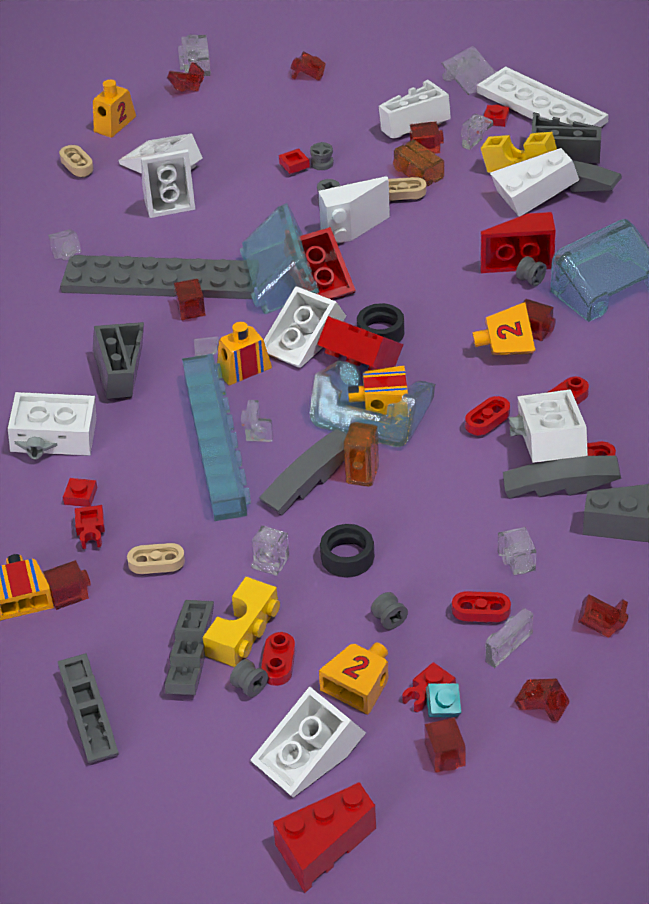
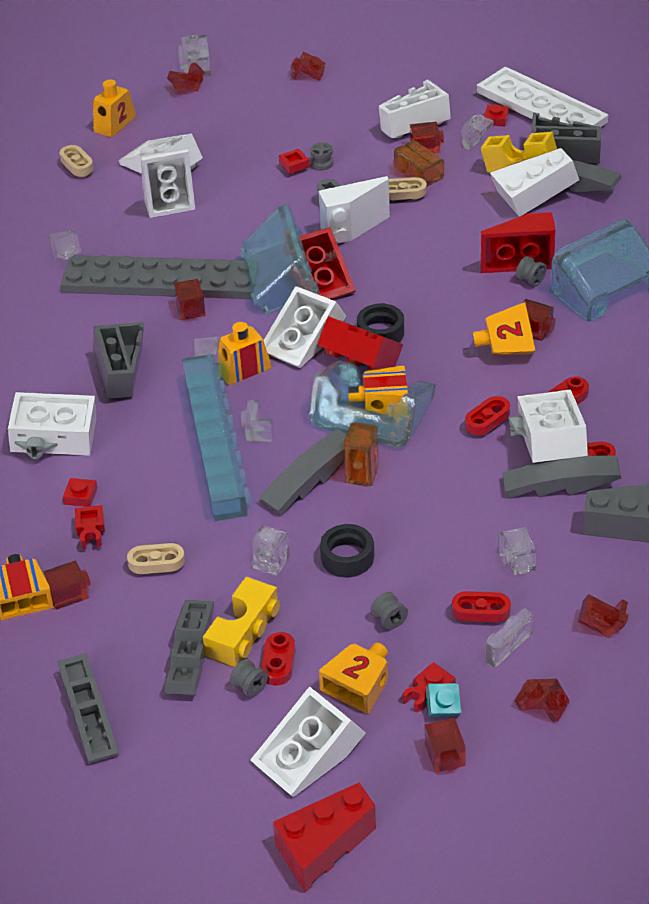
clear hinge [441,46,496,95] -> none

